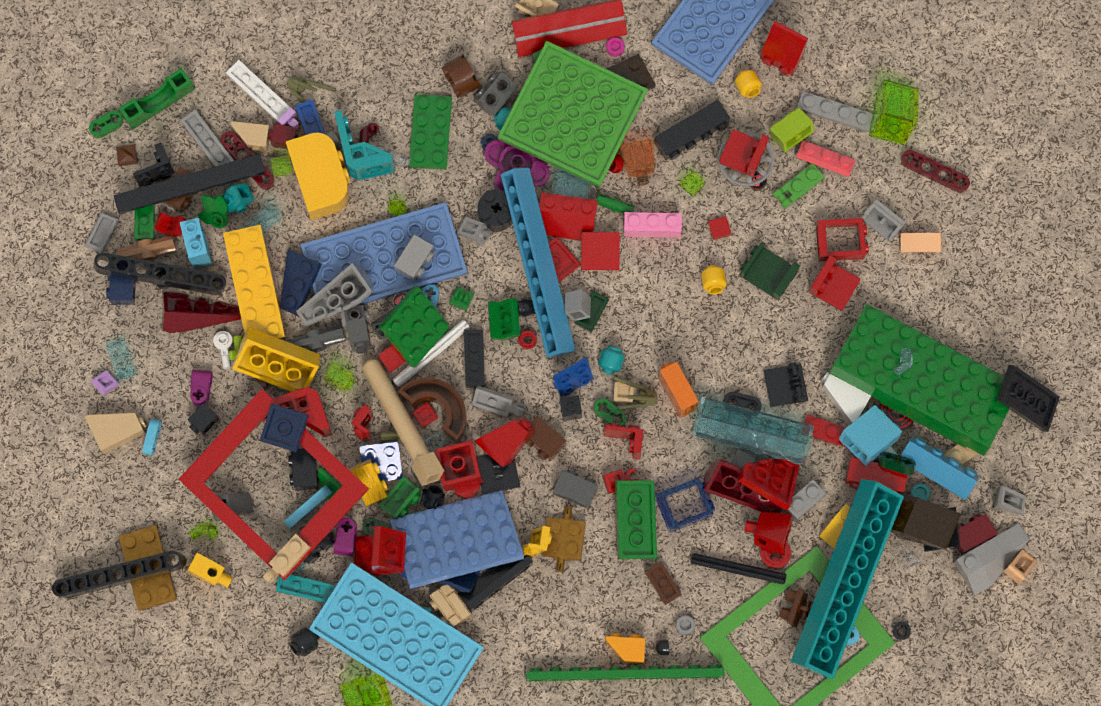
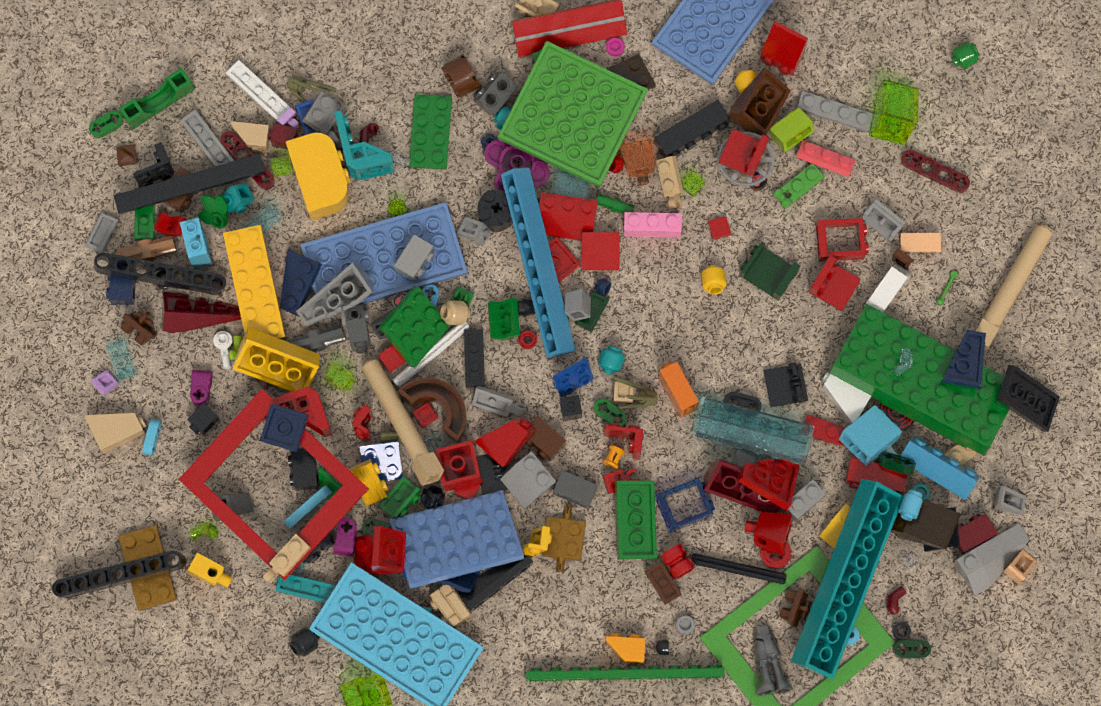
none -> reddish brown hips [121,311,158,345]
none -> light grey plate [302,91,344,135]
none -> tan head [440,300,470,325]
none -> light grey slope [500,452,556,510]
none -> dark blue plate [595,277,612,296]
none -> light orange bush [602,445,625,470]
none -> tan plate [656,156,684,209]
none -> red wheel [660,543,696,580]
none -> reddish brown slope [728,68,791,136]
none -> flat silver piece [754,626,792,696]
none -> white slope [866,264,912,313]
none -> dark red arm [886,586,907,615]
none -> reddish brown tile [892,249,913,269]
none -> dark green beam [893,640,931,659]
none -> medium azure brick [898,490,923,521]
none -> bright green hinge [936,271,958,306]
none -> dark blue wing [942,330,986,389]
none -> green head [951,41,980,69]
none -> tan brick [975,224,1052,351]

